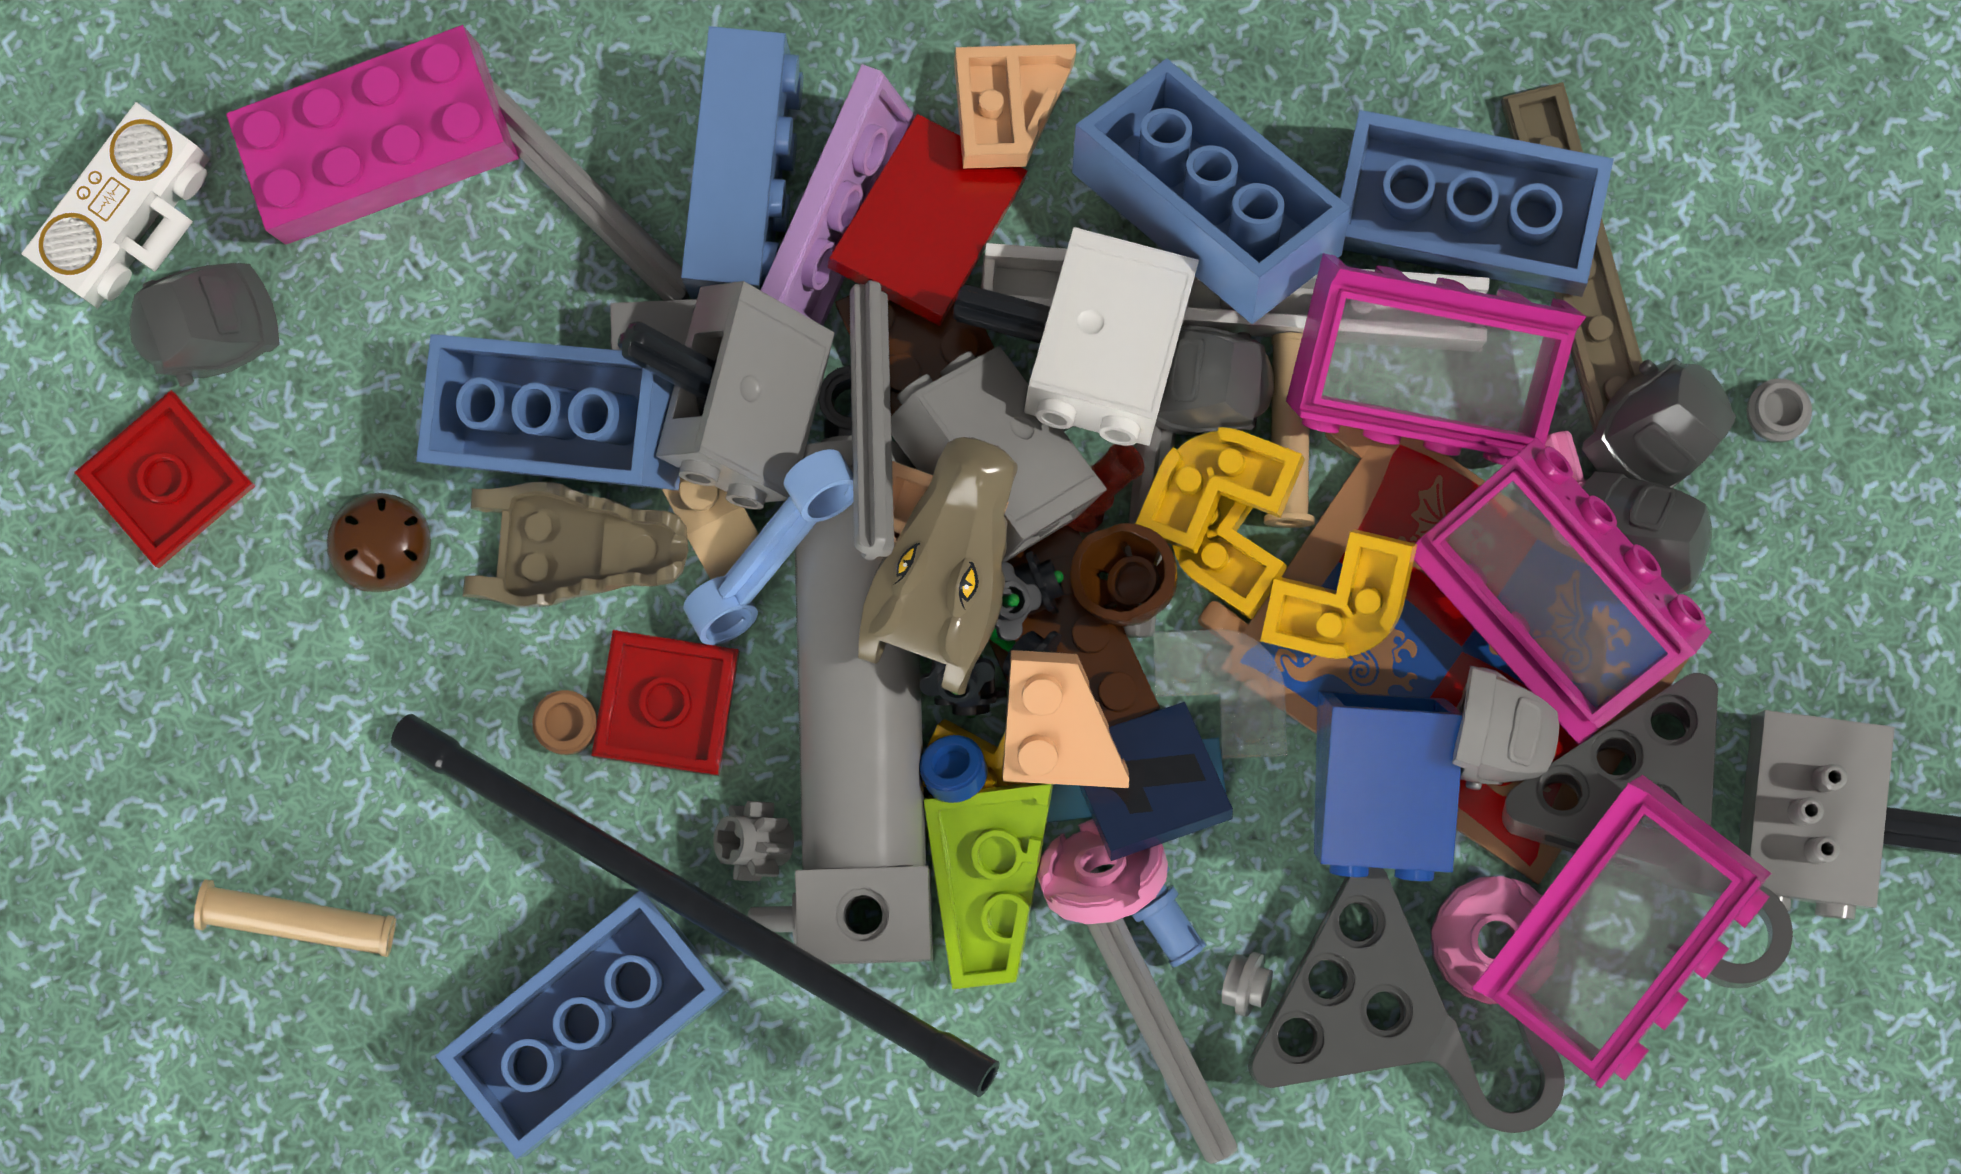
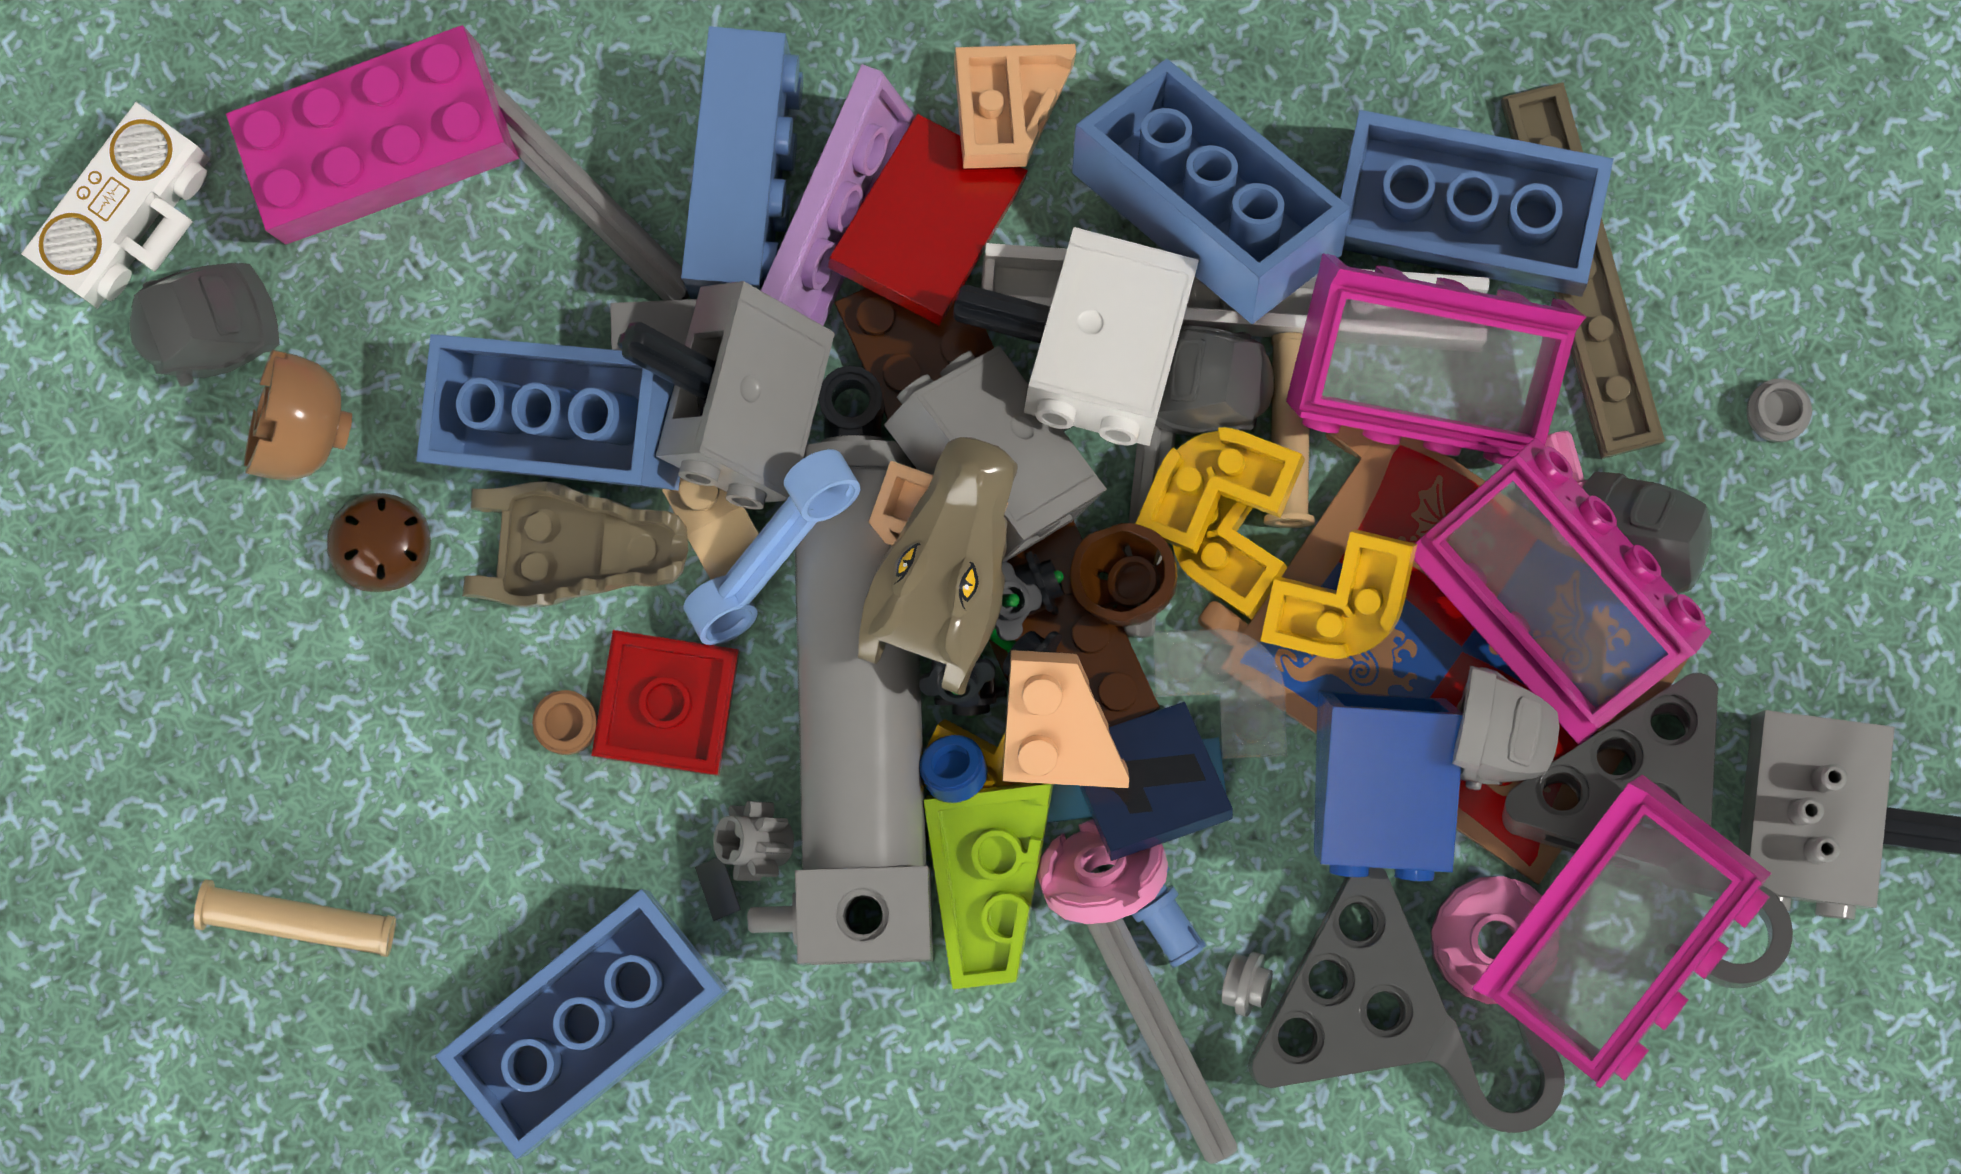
red tile [74,390,256,568] -> none
black piece [391,714,1000,1097] -> none
light grey axle [849,280,894,560] -> none
clear red pin [1067,444,1145,533] -> none
dark grey helmet [1582,358,1736,488] -> none
none -> medium nougat cylinder [244,350,352,480]
none -> dark grey sticker [695,857,741,921]

